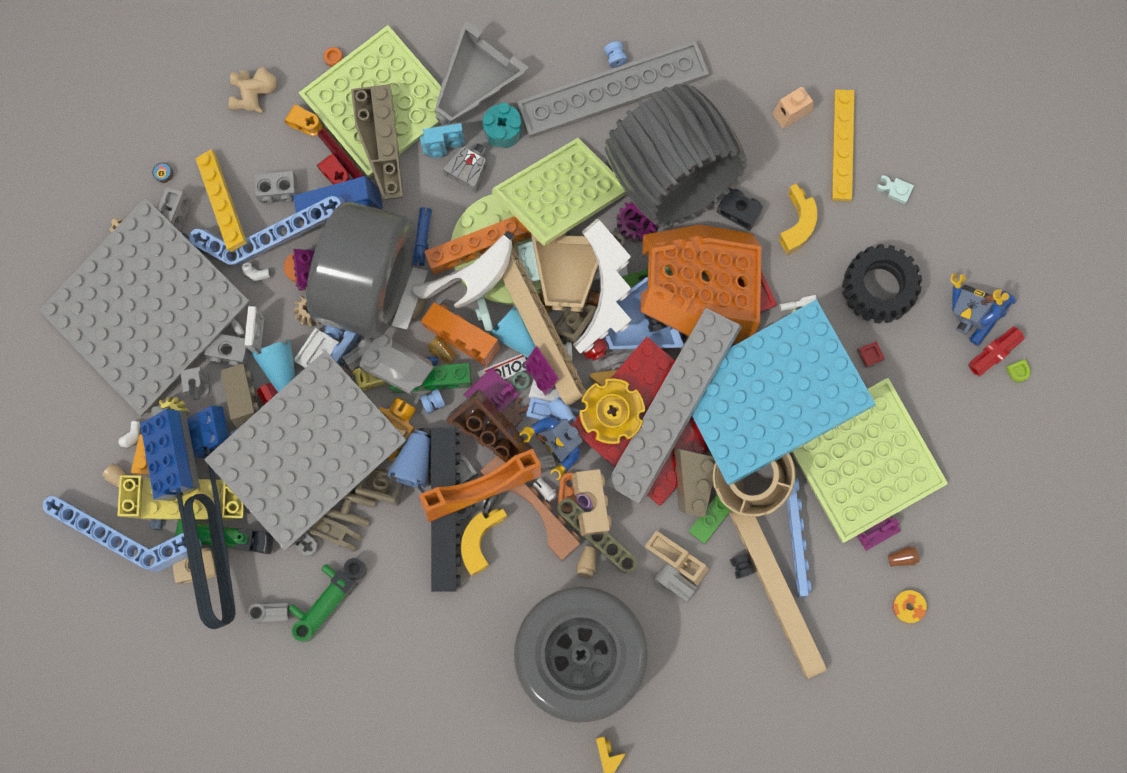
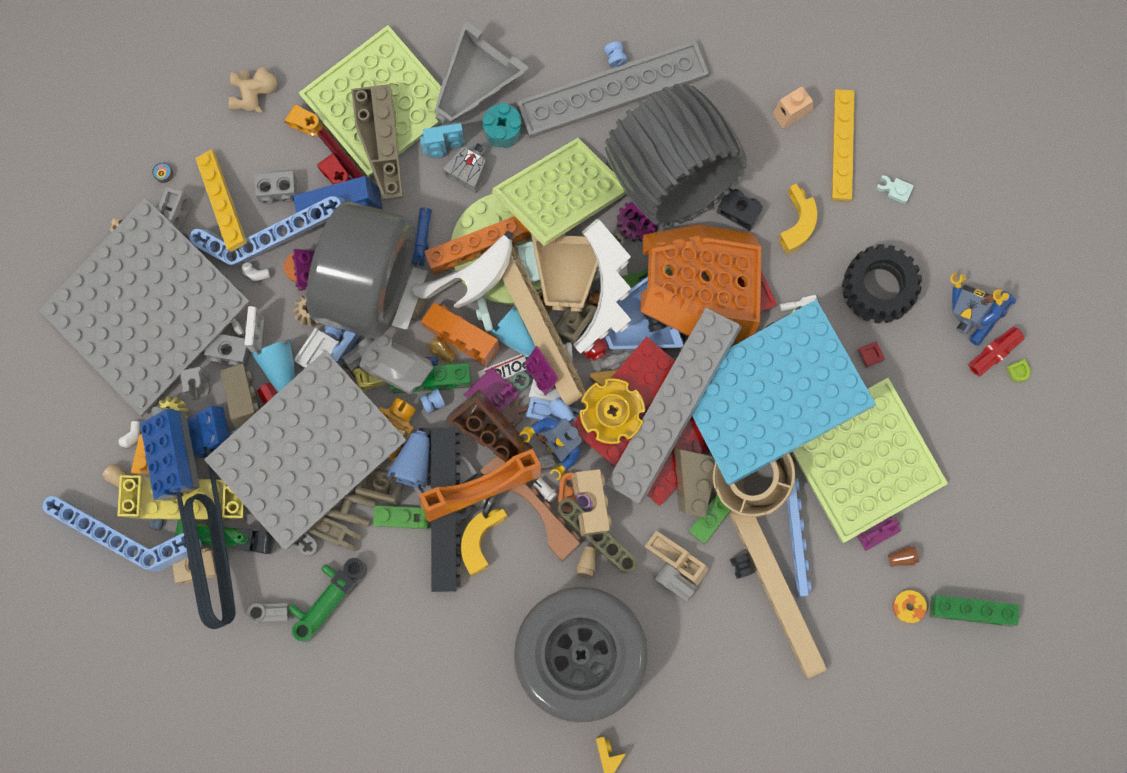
orange tile [324,47,343,67] -> none
none -> bright green plate [373,505,430,529]
none -> green brick [929,595,1019,627]

